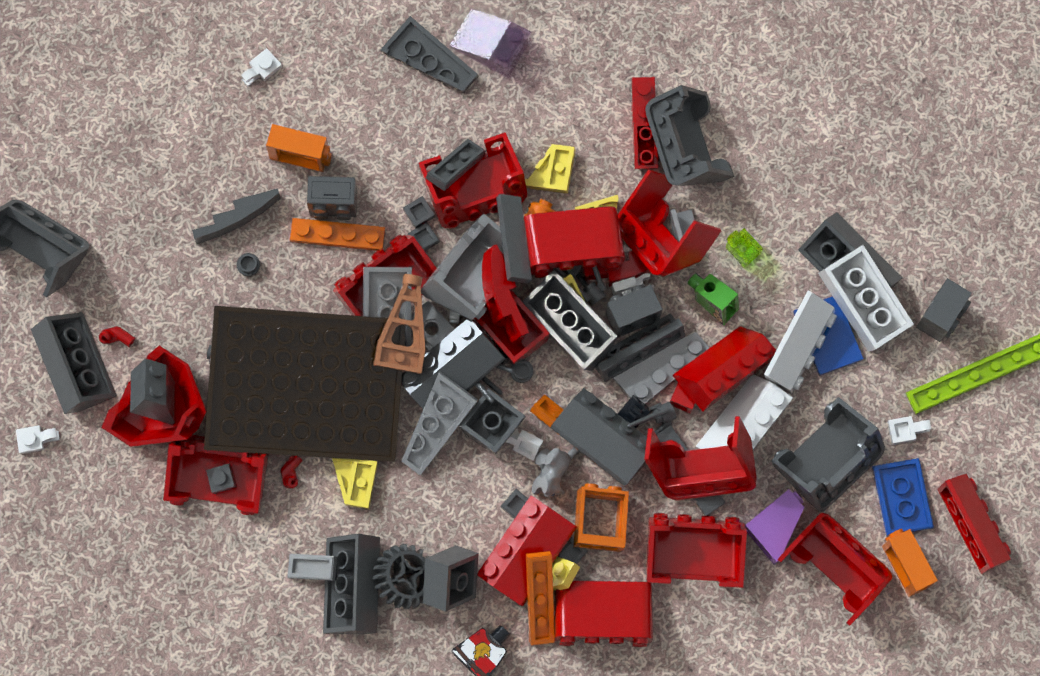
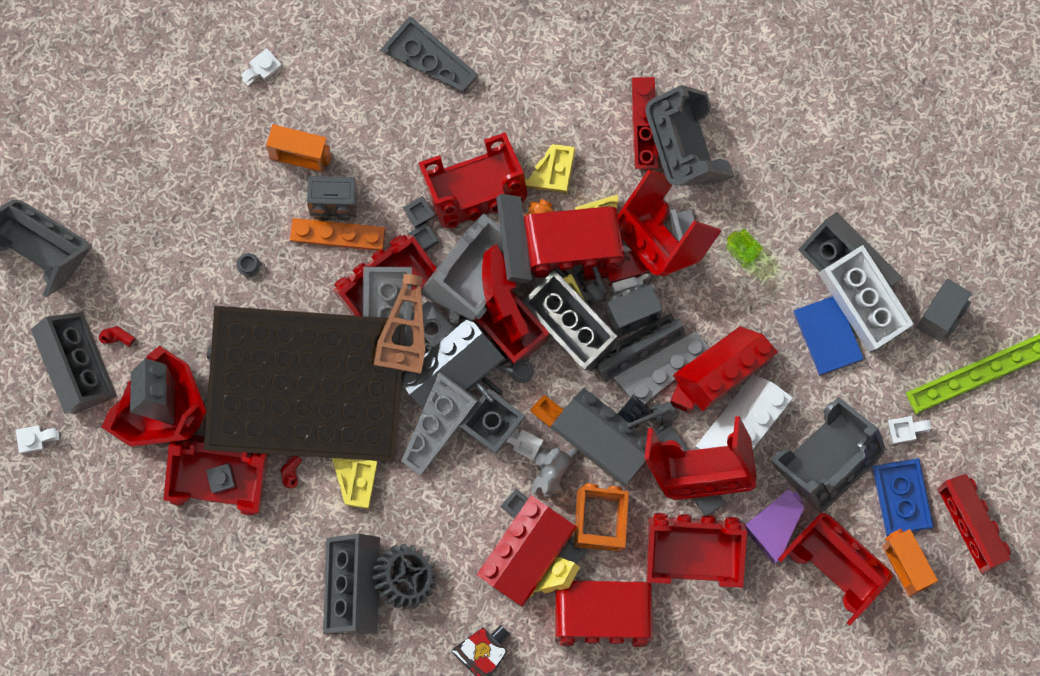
dark grey slope [192,188,281,244] -> none
light grey tile [287,554,337,581] -> none
dark grey brick [423,545,479,612] -> none
dark grey tile [426,139,486,191] -> none
clear purple slope [449,8,531,78] -> none
orange plate [526,551,555,645] -> none
bright green torso [688,273,739,326] -> none
white slope [764,291,837,394] -> none

